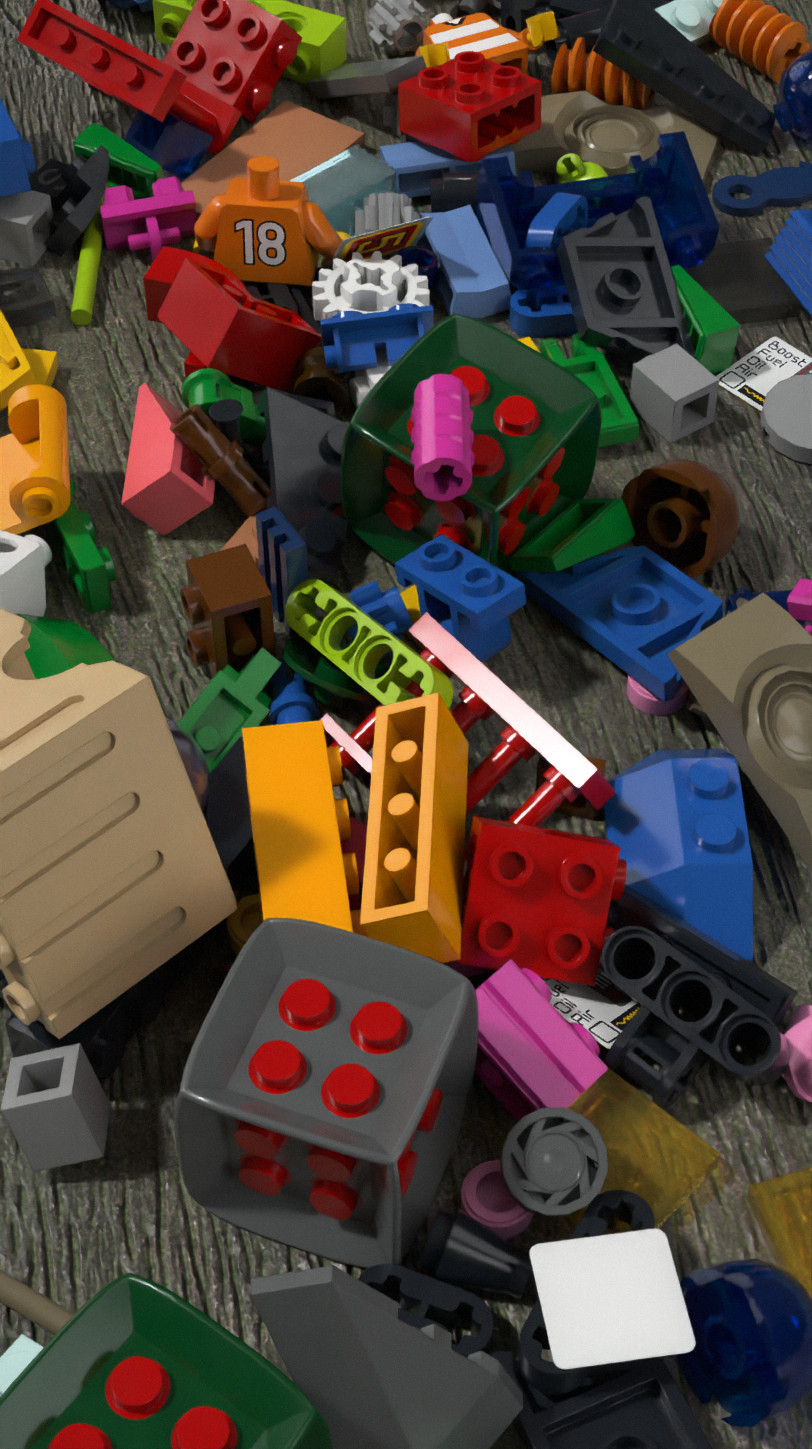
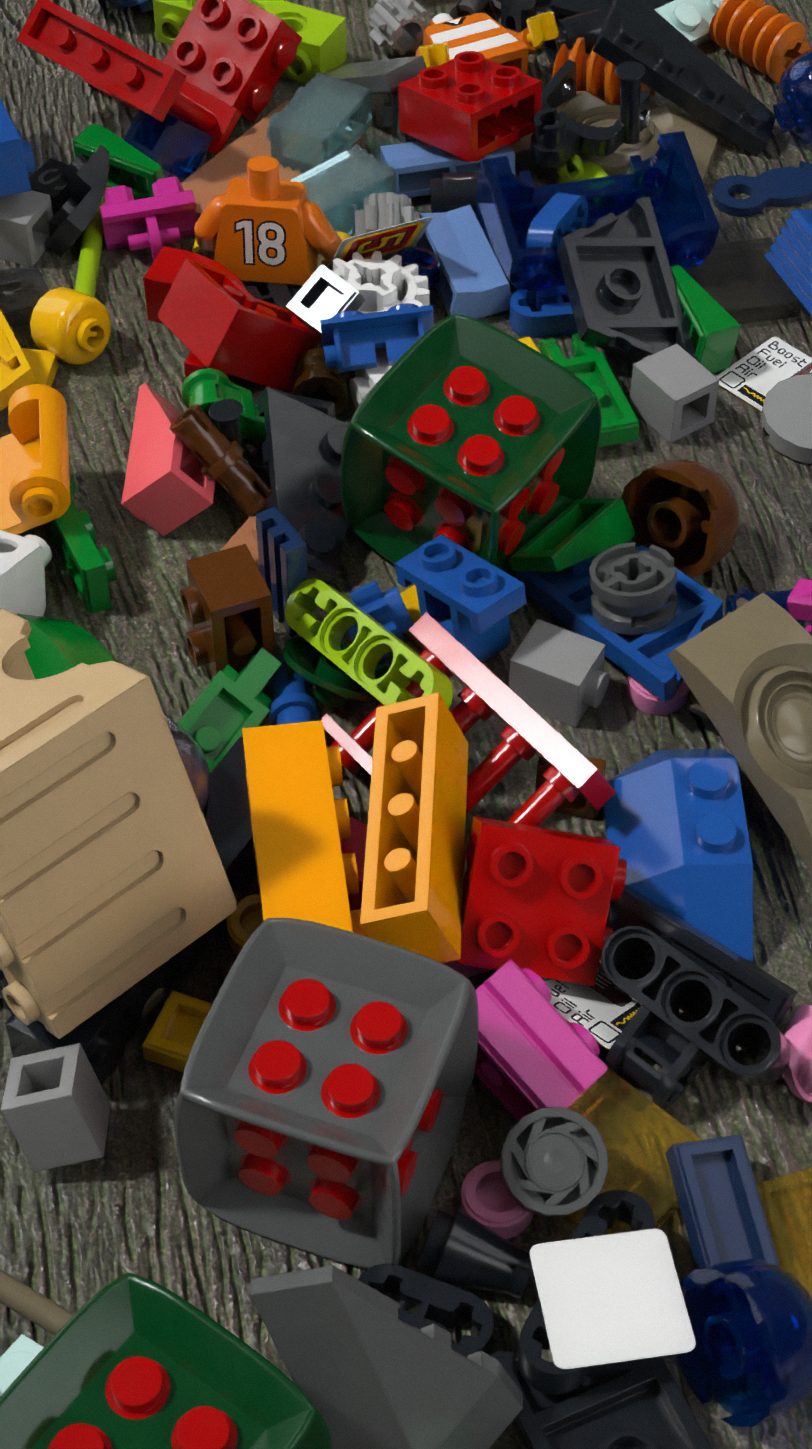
dark pink axle [411,374,475,501] -> none
none -> yellow head [30,287,111,365]
none -> yellow tile [142,990,212,1073]
none -> clear light blue brick [267,73,372,180]
none -> tile [286,264,366,336]
none -> light grey brick [509,619,610,728]
none -> black piece [531,60,650,168]
none -> dark grey wheel [589,542,678,635]
none -> dark blue tile [665,1134,784,1299]

